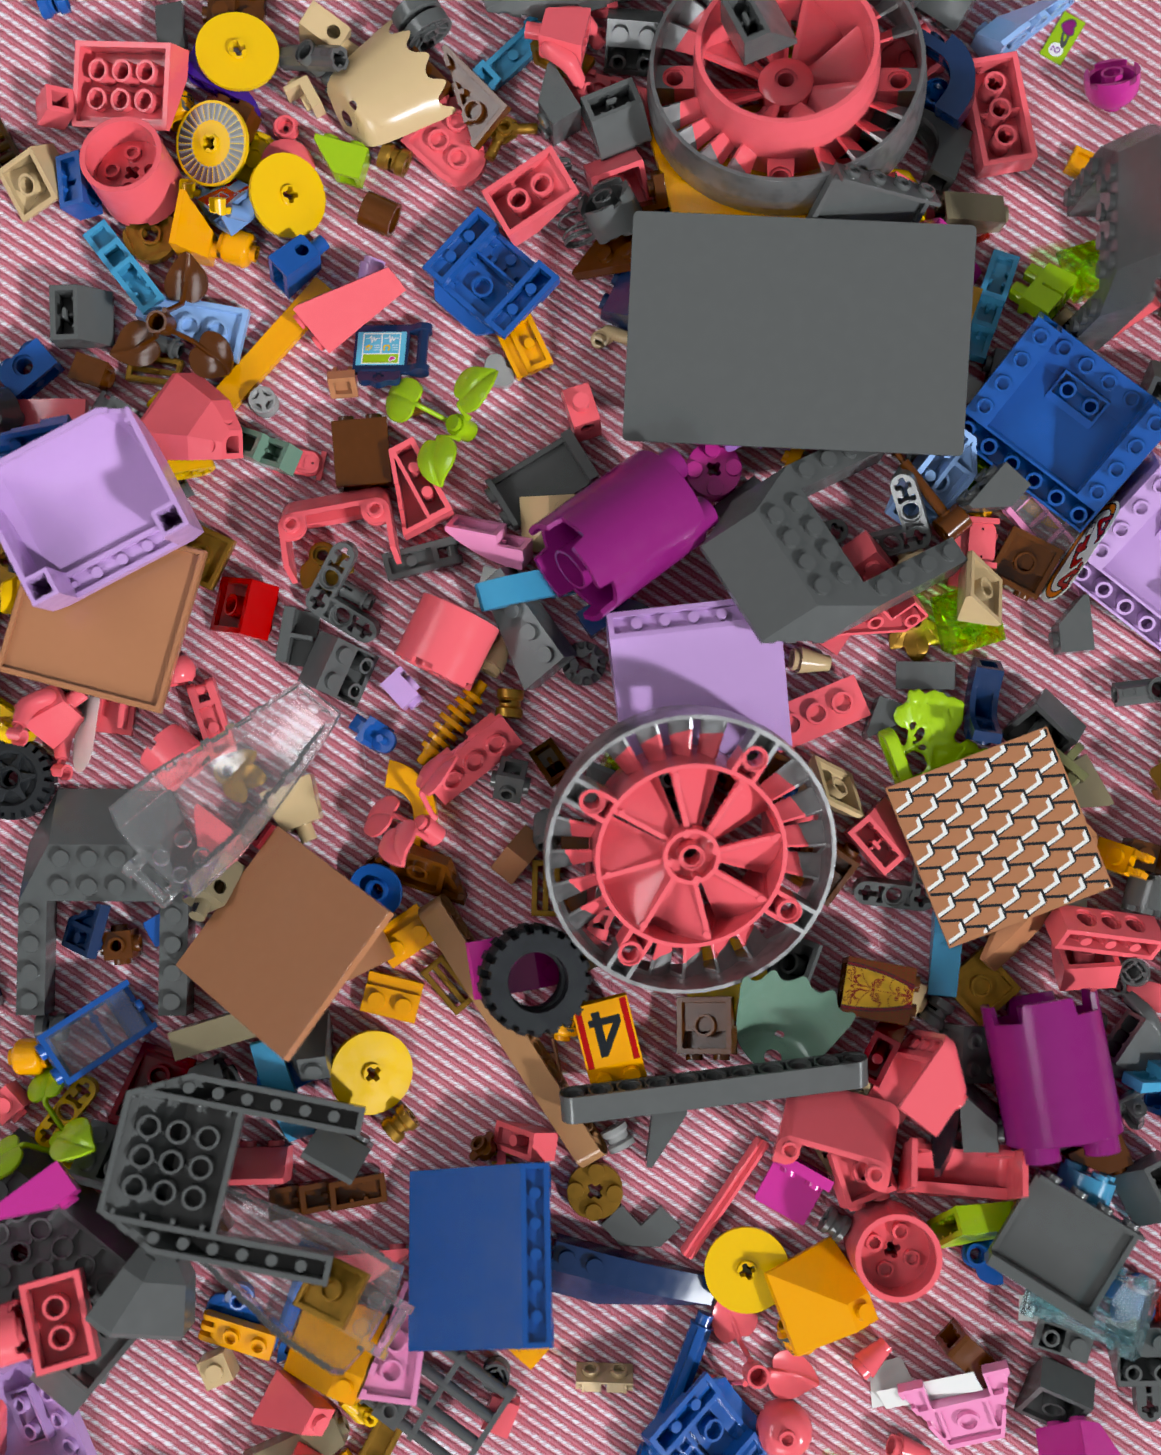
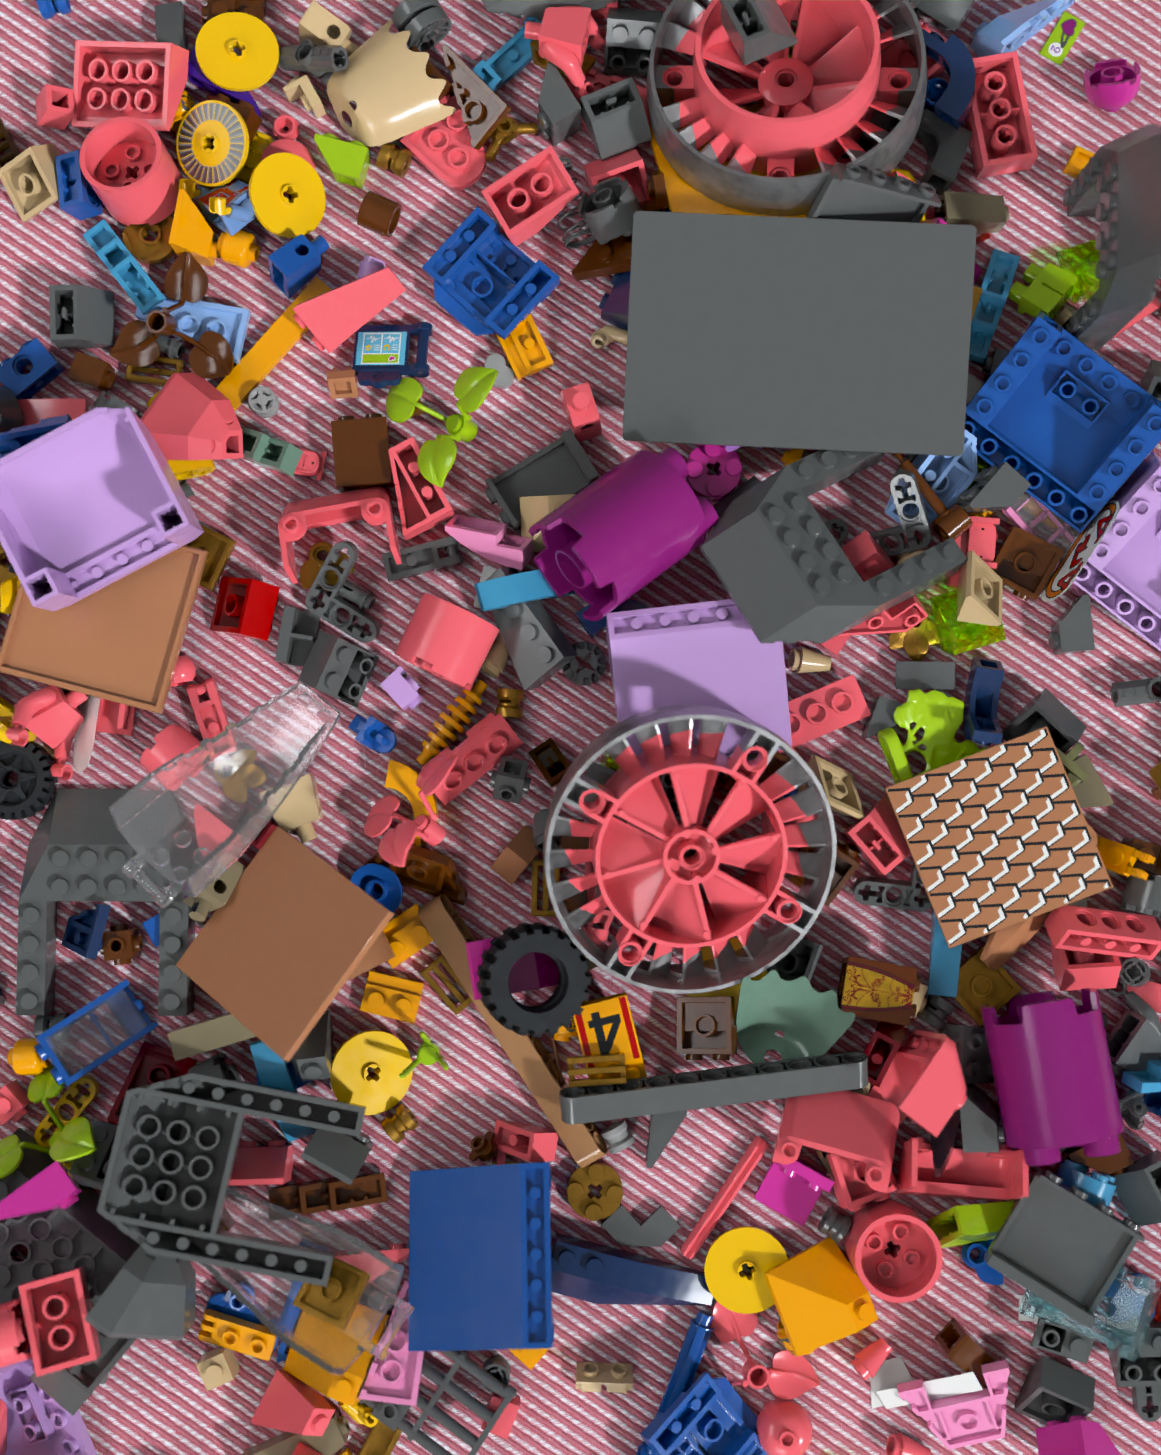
none -> lime plant [399,1031,449,1079]
none -> pearl gold tile [567,1053,627,1087]

